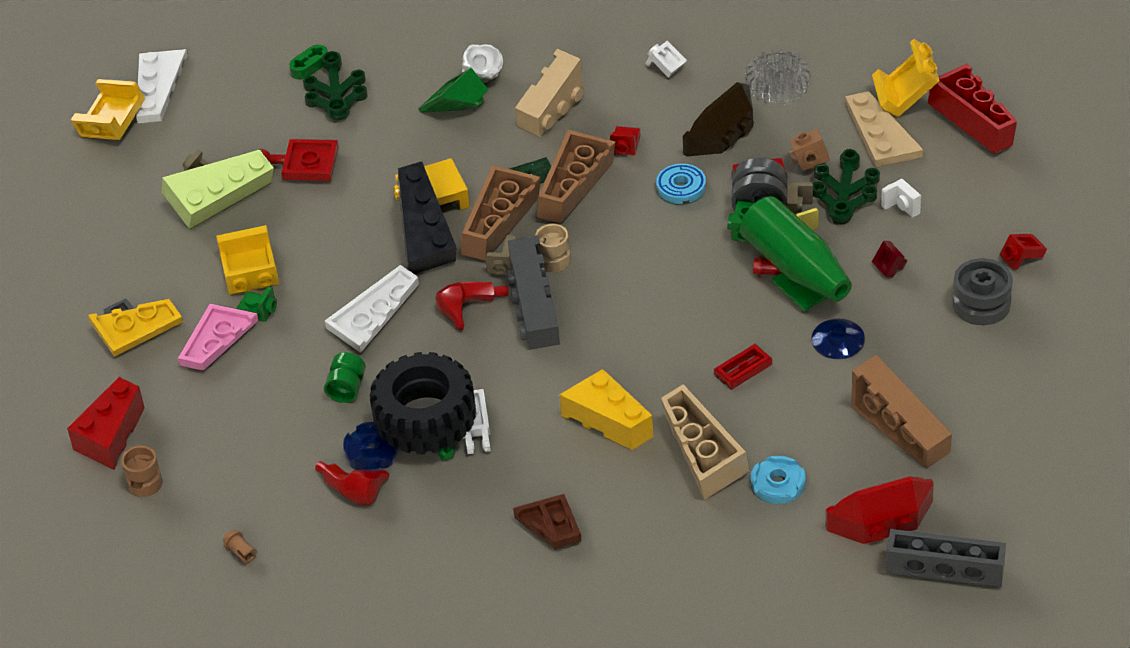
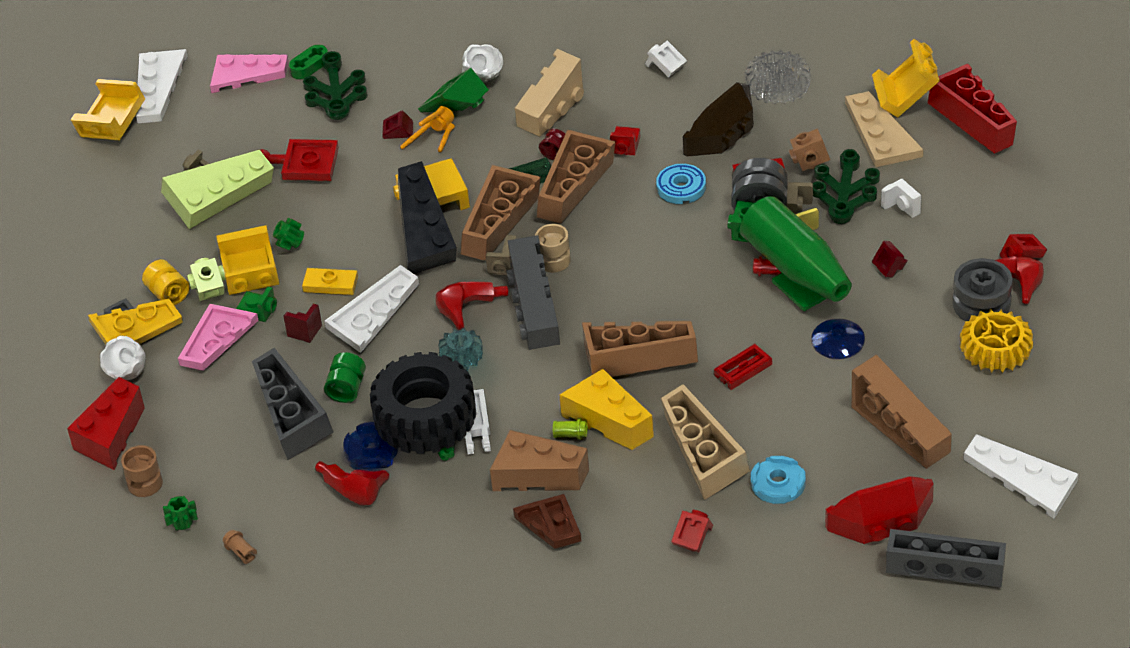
none -> white hair [100,336,146,380]
none -> yellow wheel [142,259,190,306]
none -> green gear [163,496,198,531]
none -> yellowish green brick [187,258,226,301]
none -> bright pink wing [210,54,289,93]
none -> dark grey wedge [252,348,333,460]
none -> green gear [273,218,304,250]
none -> dark red panel [283,303,322,343]
none -> yellow plate [302,268,358,295]
none -> dark red slope [382,110,413,139]
none -> light orange plant [400,106,455,152]
none -> clear light blue gear [438,327,483,370]
none -> medium nougat wedge [490,430,589,491]
none -> dark red wheel [539,129,565,160]
none -> lime pin [553,418,588,440]
none -> medium nougat wedge [582,321,698,377]
none -> red bracket [671,510,713,553]
none -> yellow gear [960,308,1033,373]
none -> white wing [964,434,1078,519]
none -> red animal [995,256,1044,304]

